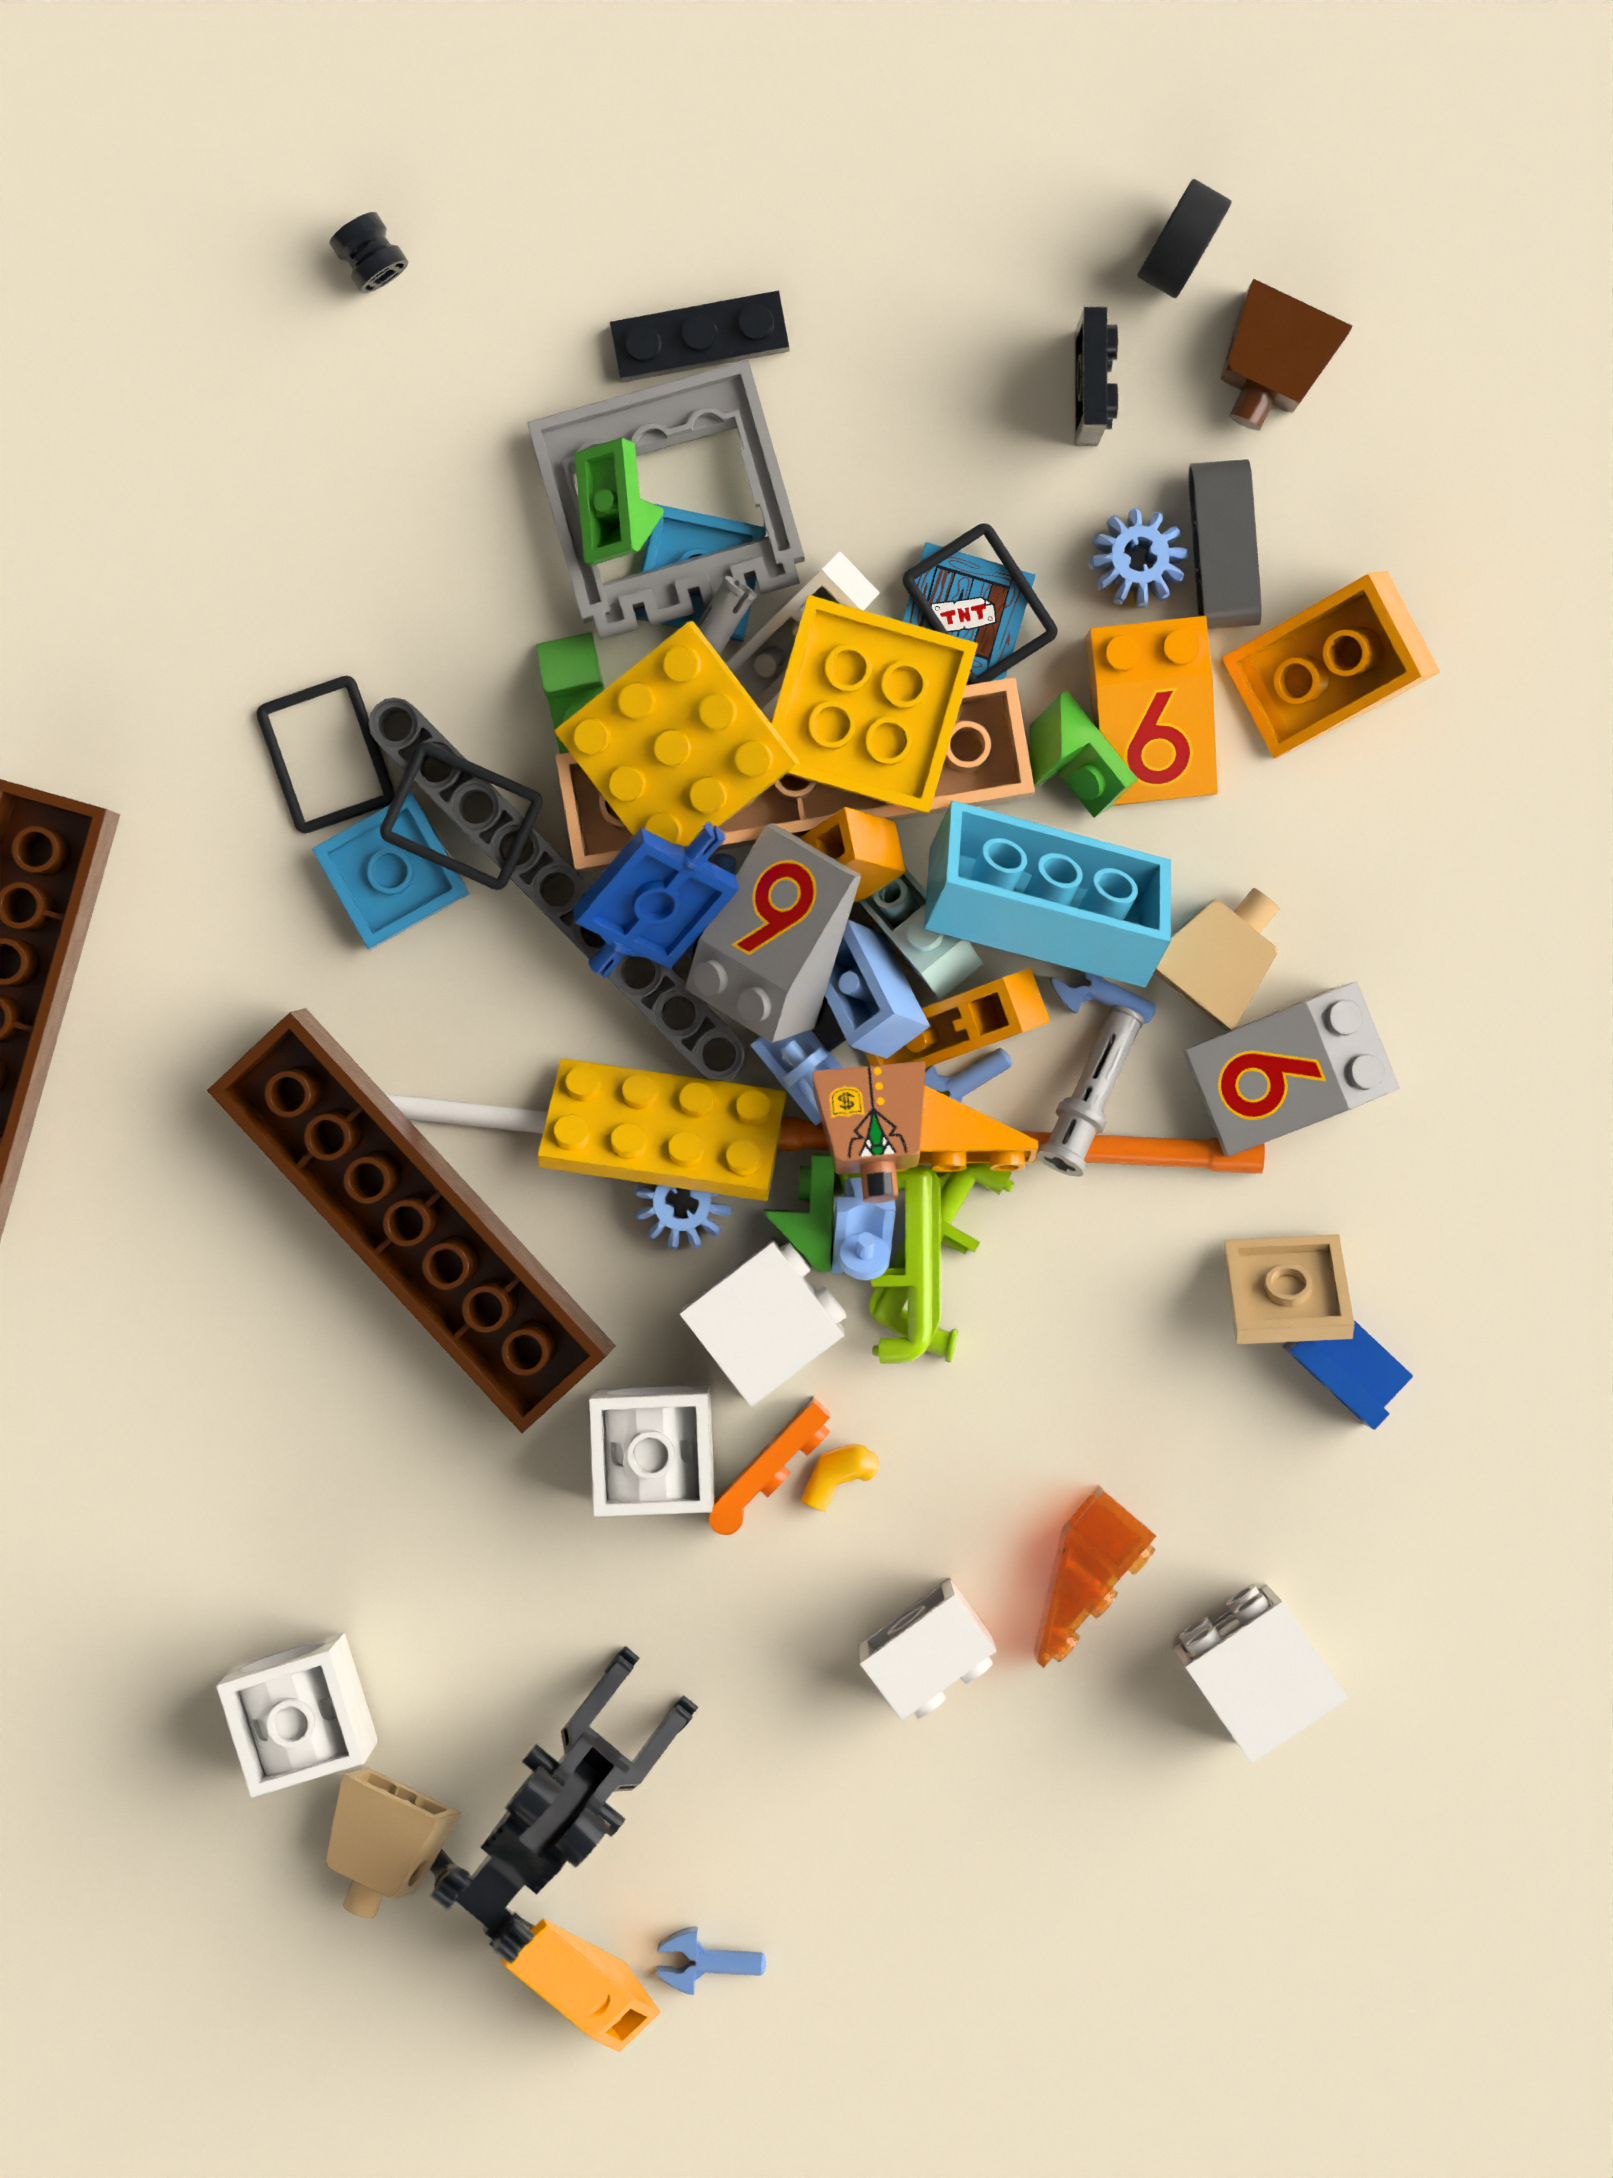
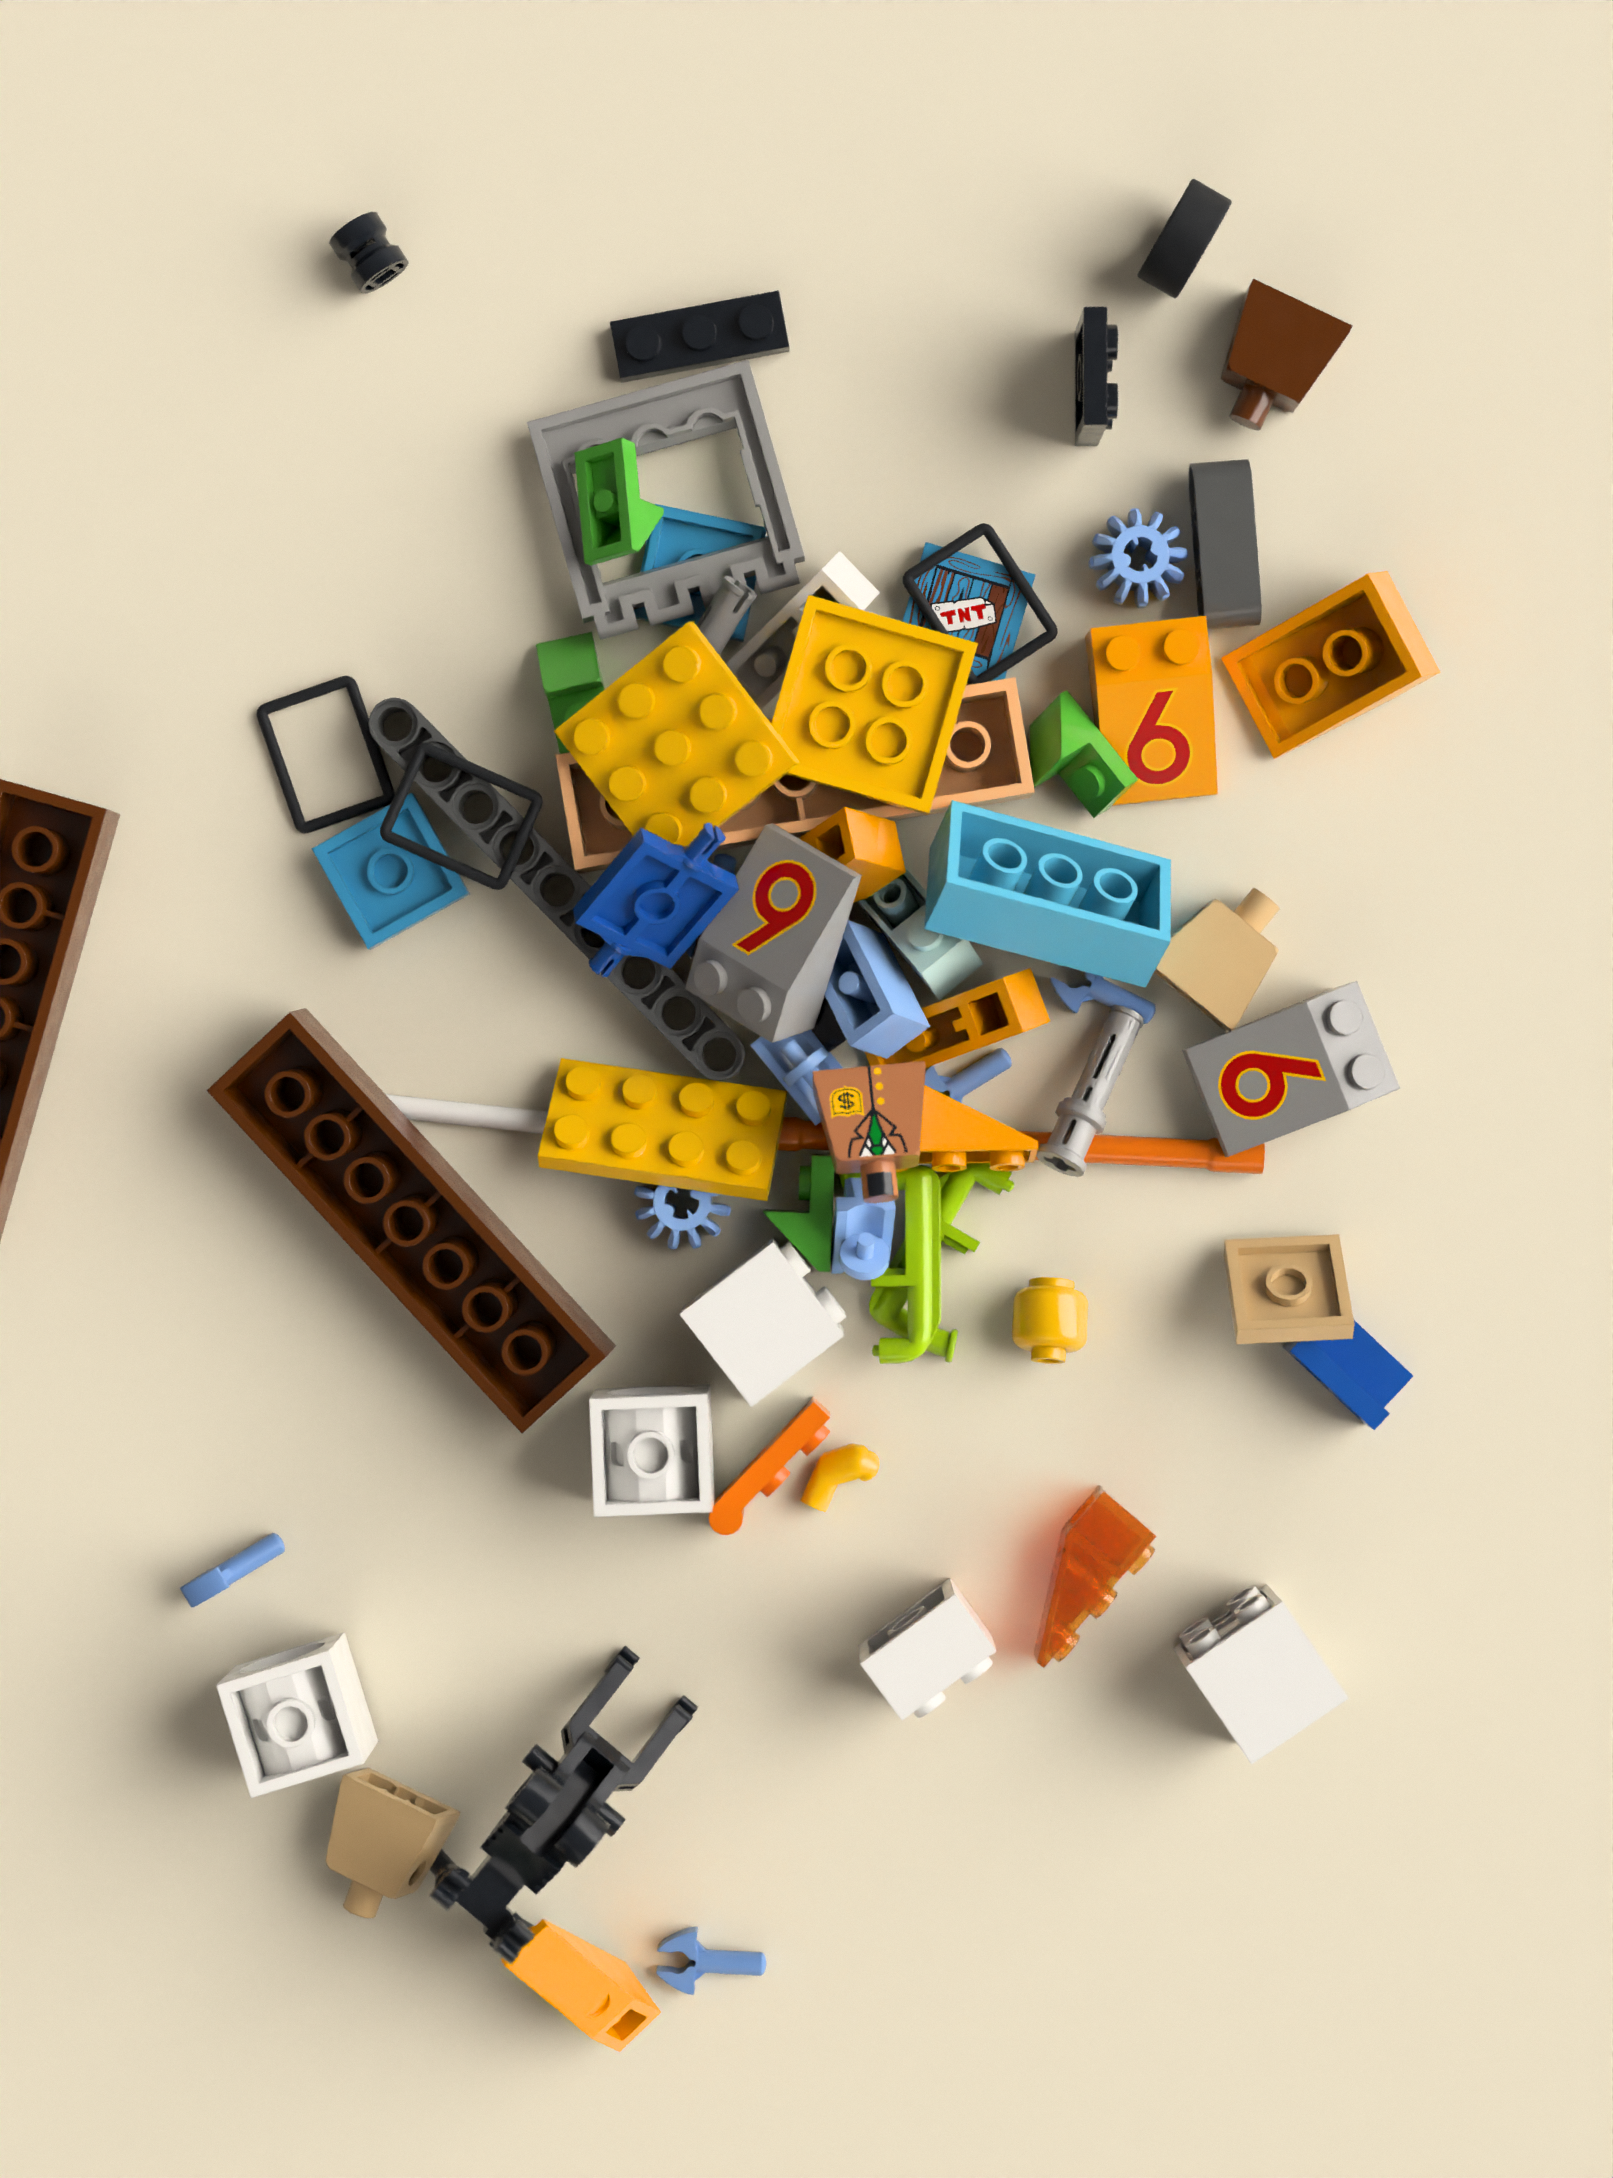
none -> medium blue bar [180,1533,285,1608]
none -> yellow head [1012,1277,1088,1364]

